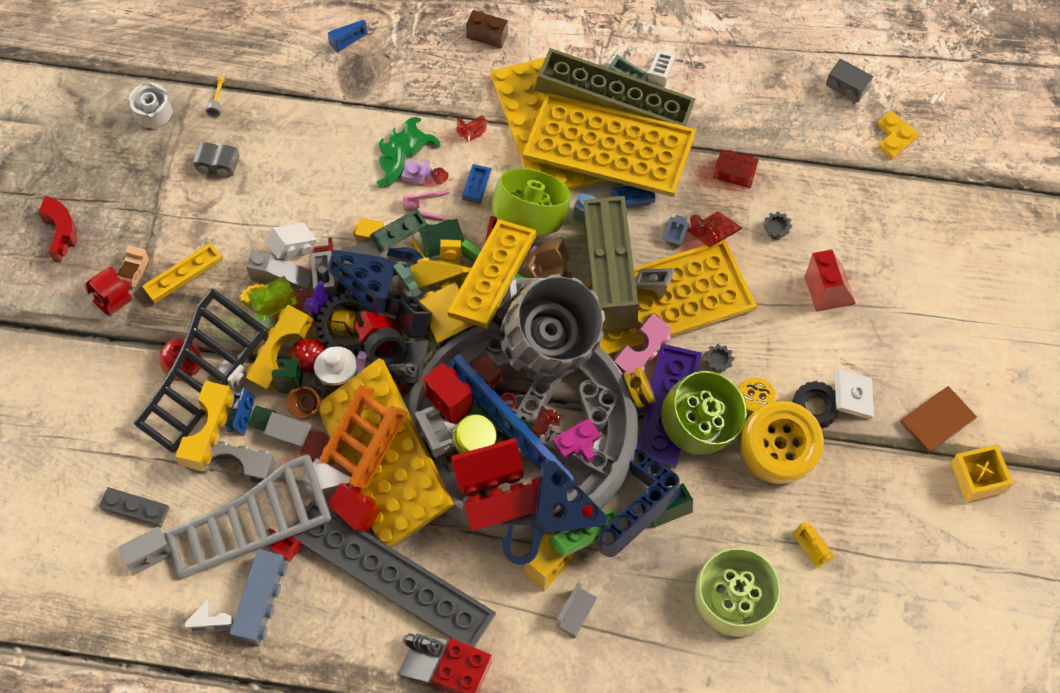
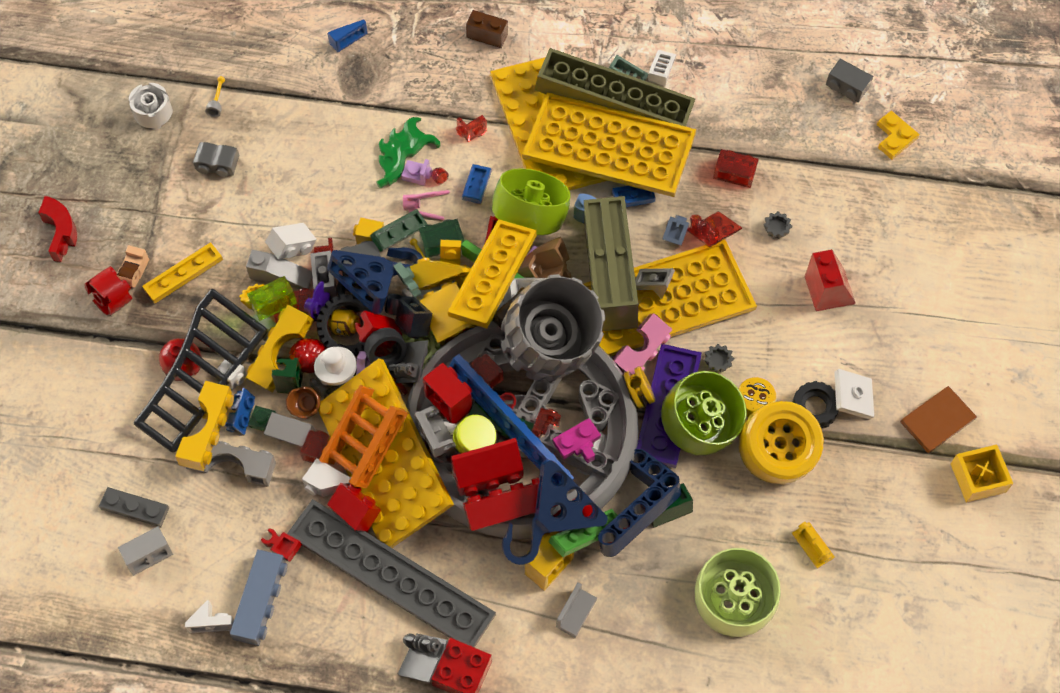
light grey bar [165,455,331,579] -> none

